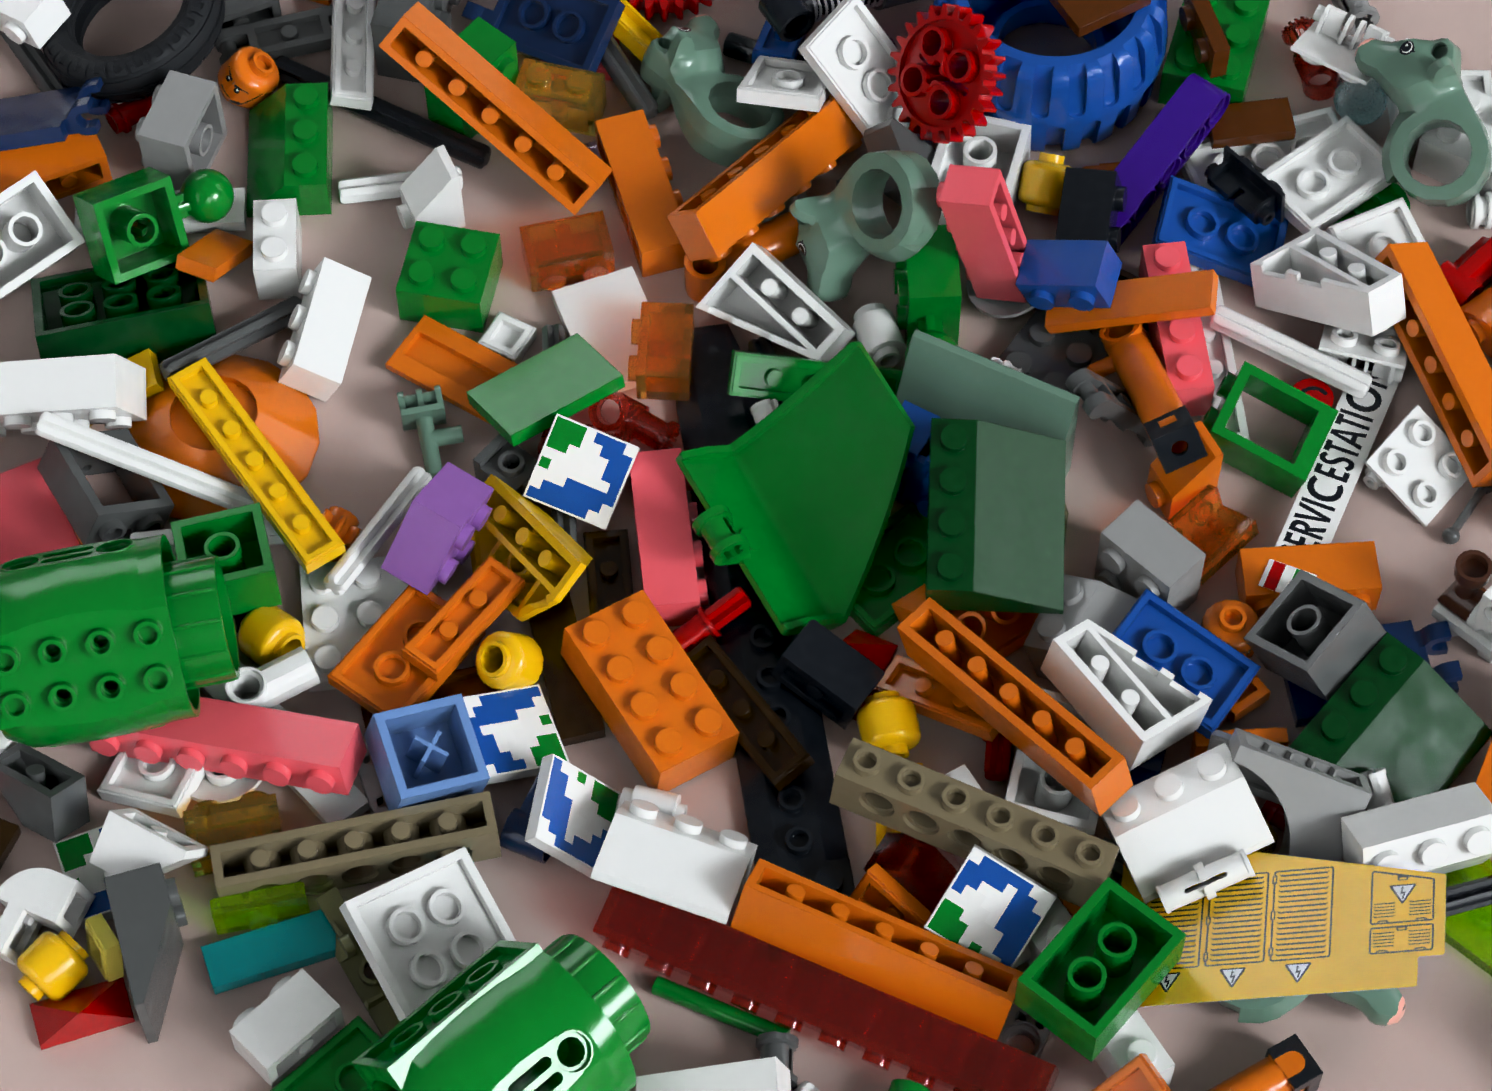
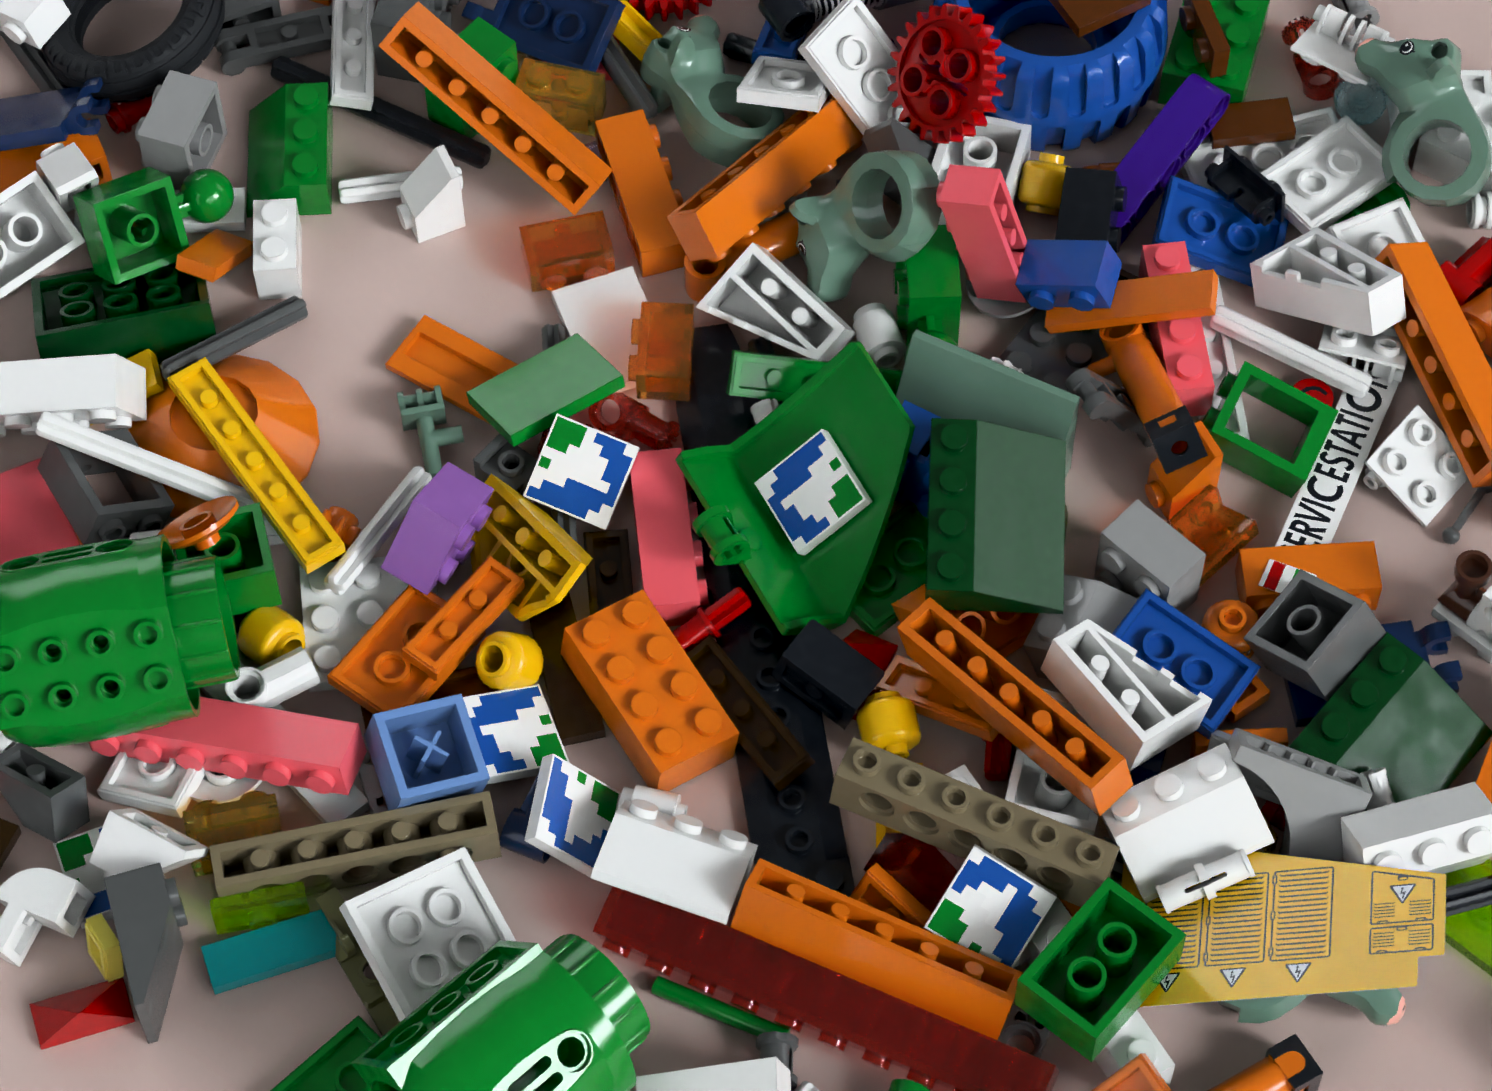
yellow head [17,930,89,1001] -> none
orange head [217,46,280,108] -> none
white brick [229,968,345,1088] -> none
white brick [277,257,372,402] -> none
green brick [395,221,503,333] -> none
white tile [478,311,537,364] -> none
none -> white slope [36,142,99,213]
none -> orange dish [158,496,239,551]
none -> tile [754,429,873,556]

